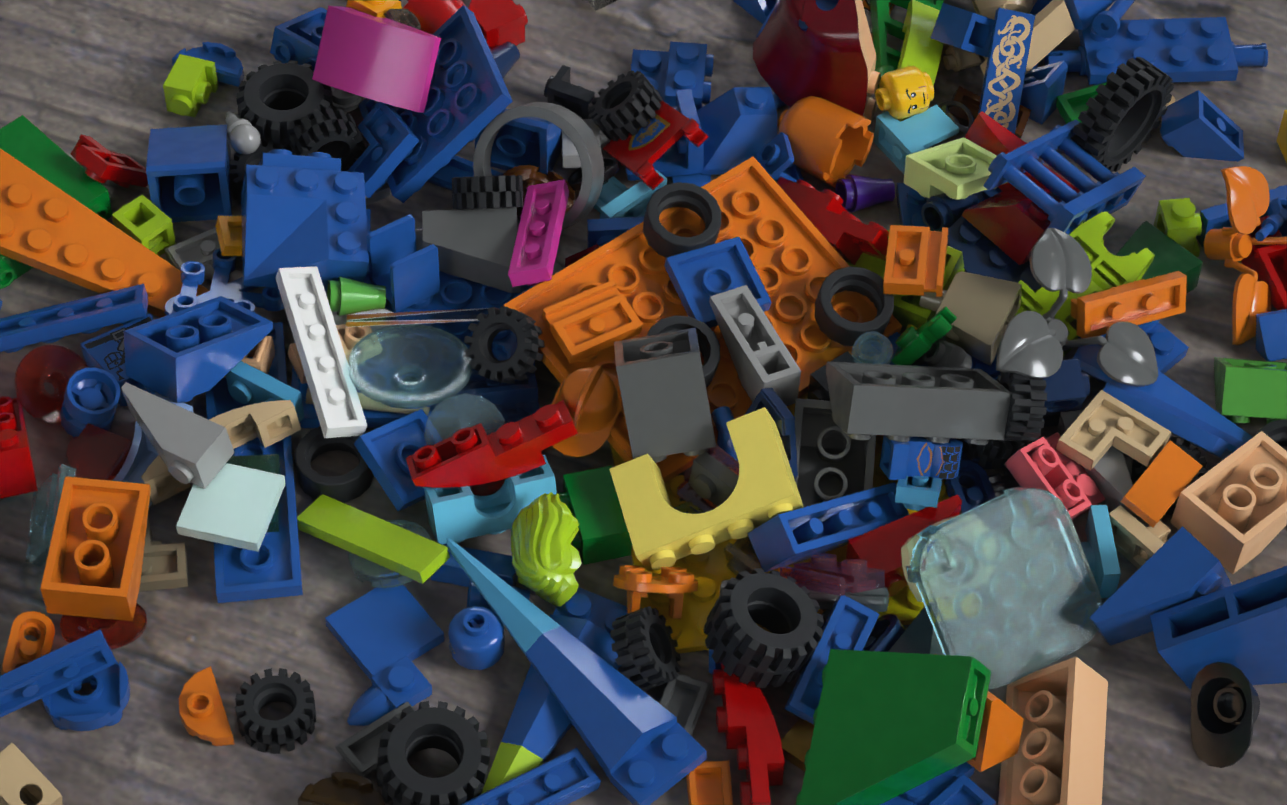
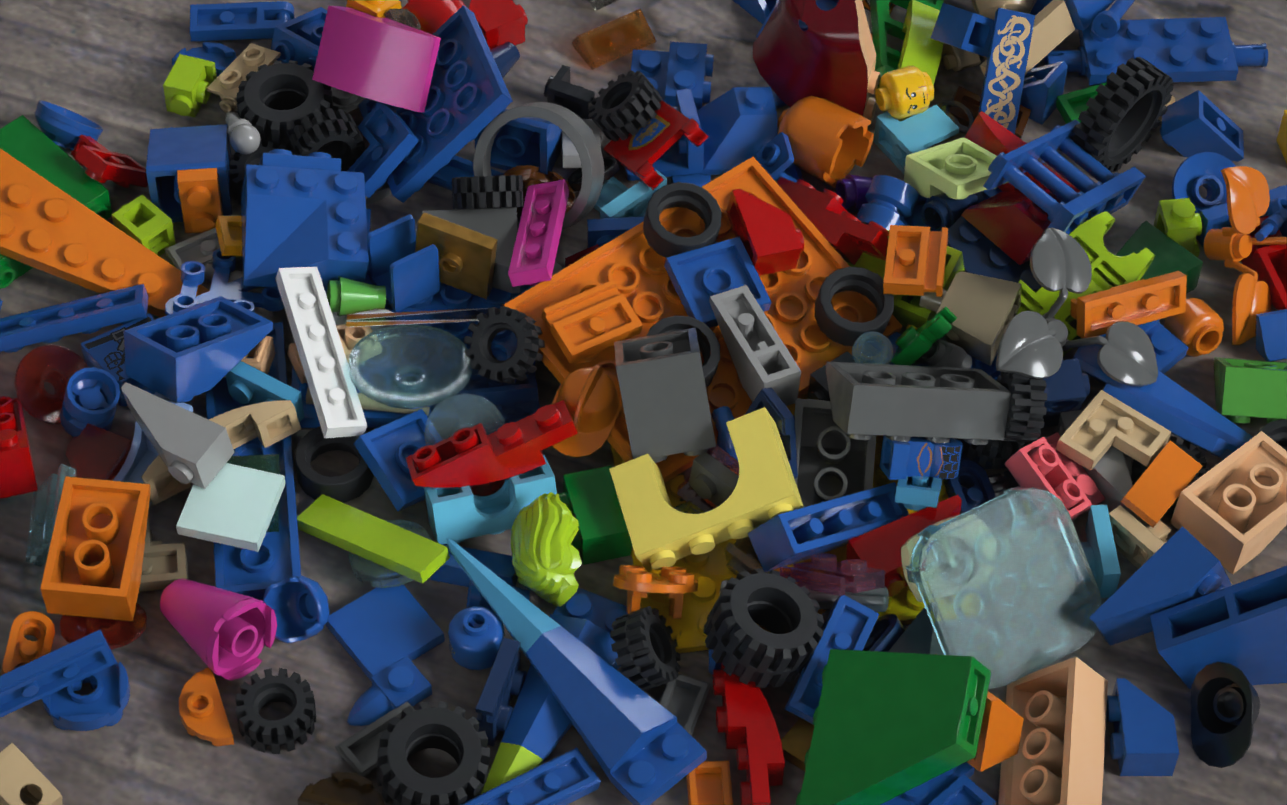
none -> blue piece [34,100,103,150]
none -> dark pink cone [160,578,277,681]
none -> orange plate [177,168,224,233]
none -> blue plate [190,1,294,42]
none -> tan hinge [206,43,281,113]
none -> blue hair [262,576,330,643]
none -> pearl gold plate [415,212,498,299]
none -> dark blue plate [476,638,527,747]
none -> clear orange slope [571,9,656,70]
none -> red slope [726,189,805,276]
none -> blue wheel [857,175,920,230]
none -> blue slope [1106,678,1179,776]
none -> orange head [1164,298,1224,357]
none -> blue dish [1172,152,1236,214]

